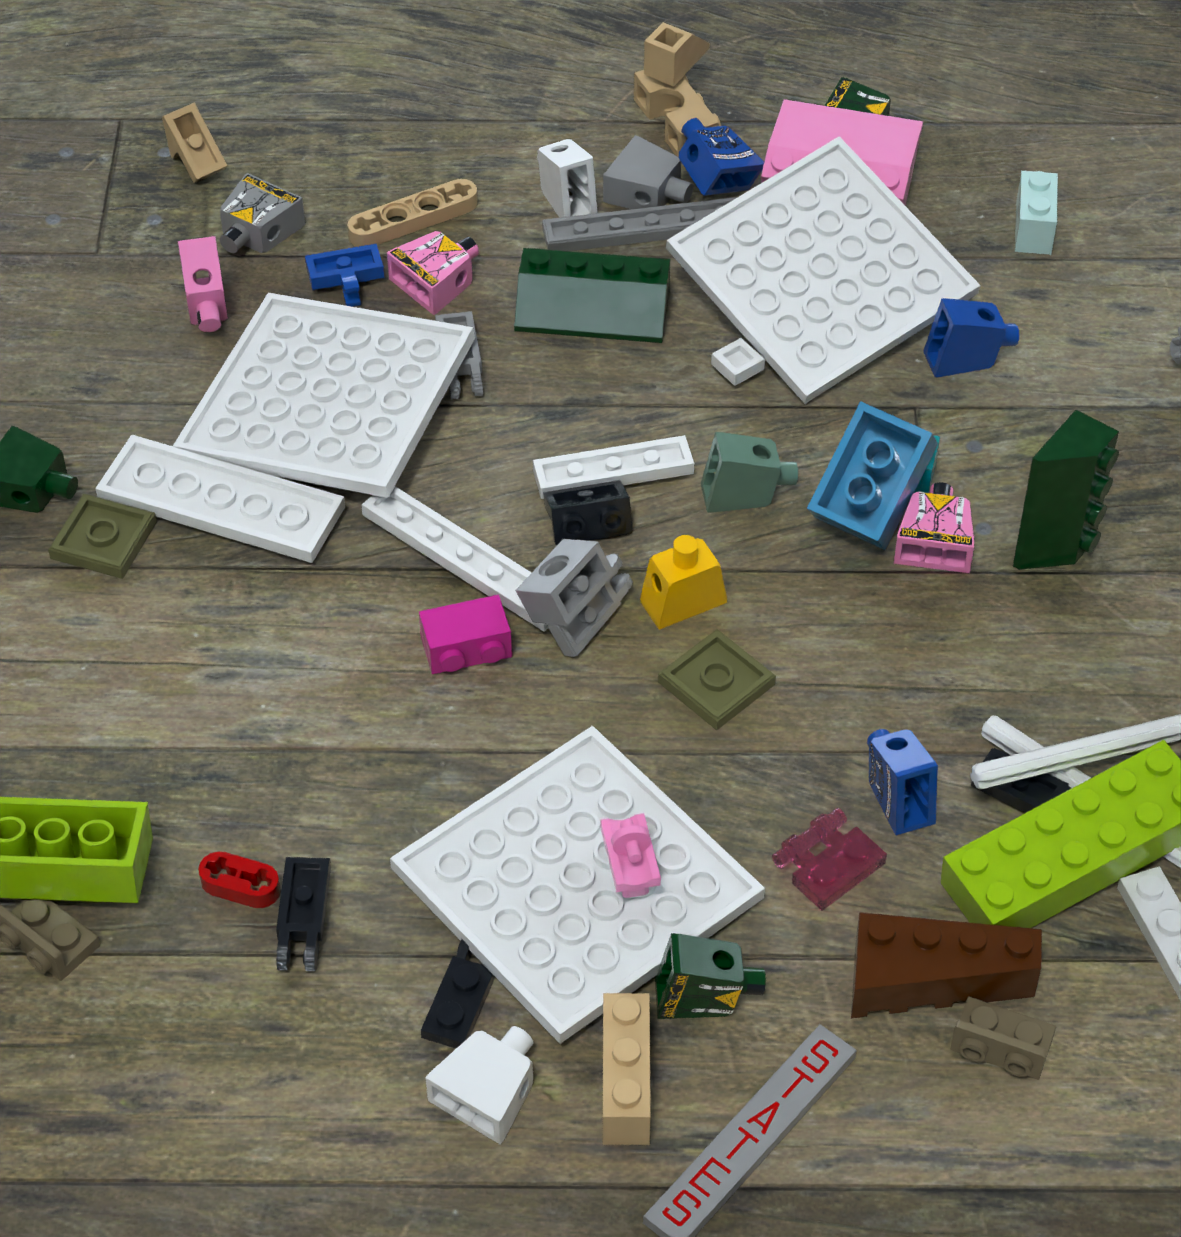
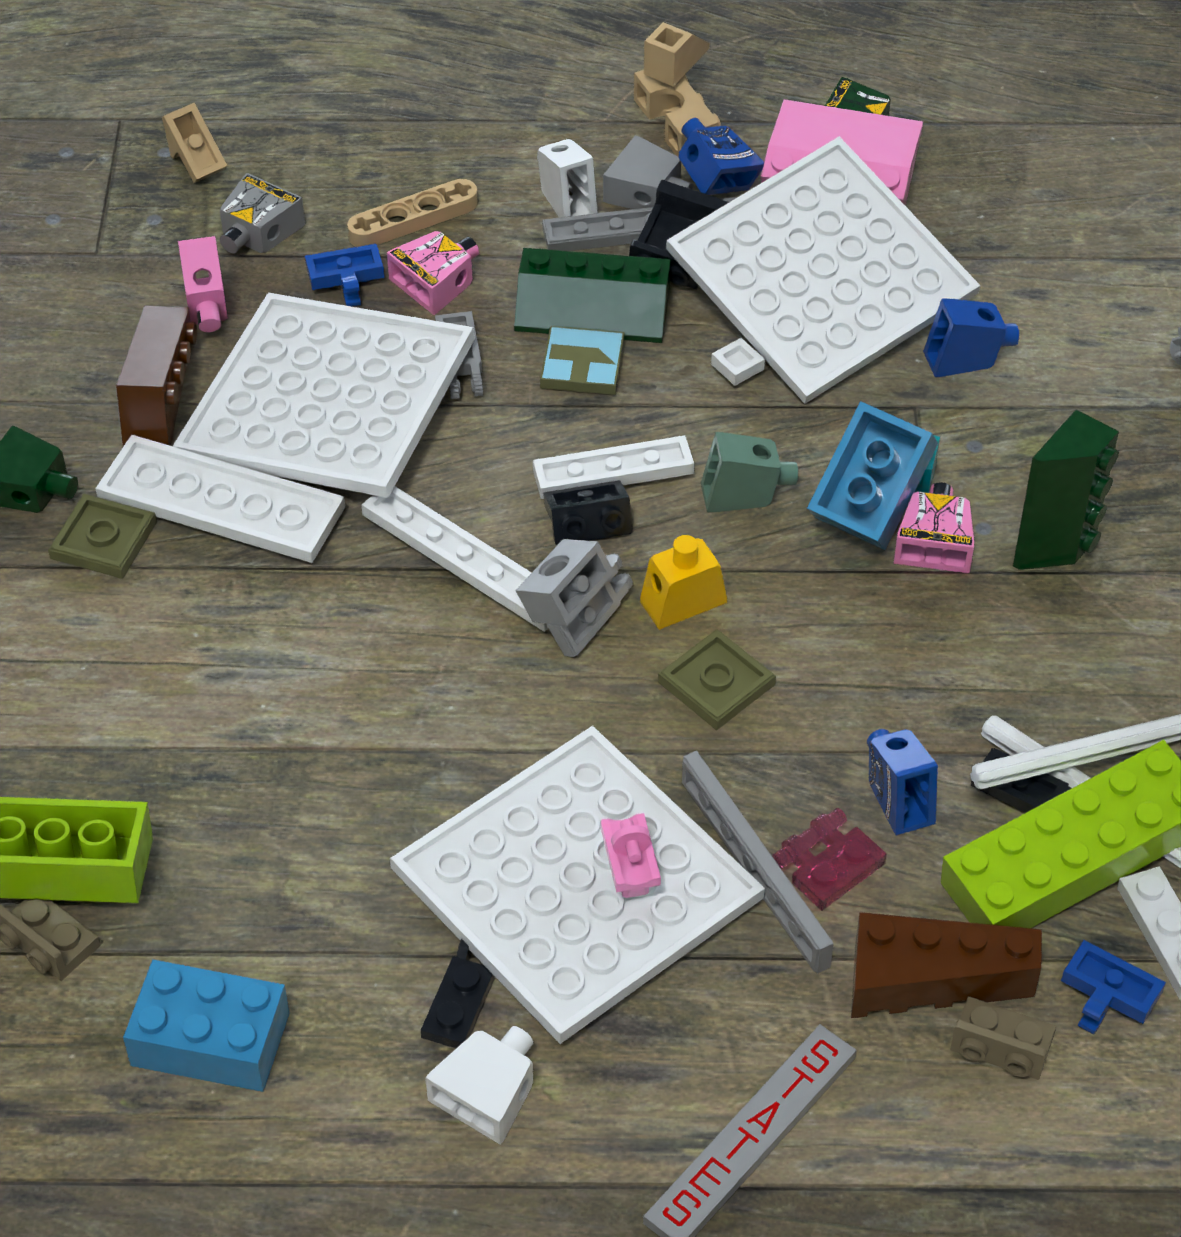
red beam [198,851,281,908] -> none
black hinge [276,857,331,971] -> none
dark pink brick [419,594,512,674] -> none
tan arch [603,993,651,1145] -> none
dark green torso [655,933,766,1019] -> none
light aqua brick [1015,171,1058,255] -> none
none -> reddish brown wedge [116,306,197,447]
none -> dark azure brick [123,959,290,1092]
none -> tile [540,326,625,395]
none -> black panel [629,179,729,290]
none -> light grey tile [682,750,834,974]
none -> blue plate [1061,940,1166,1034]

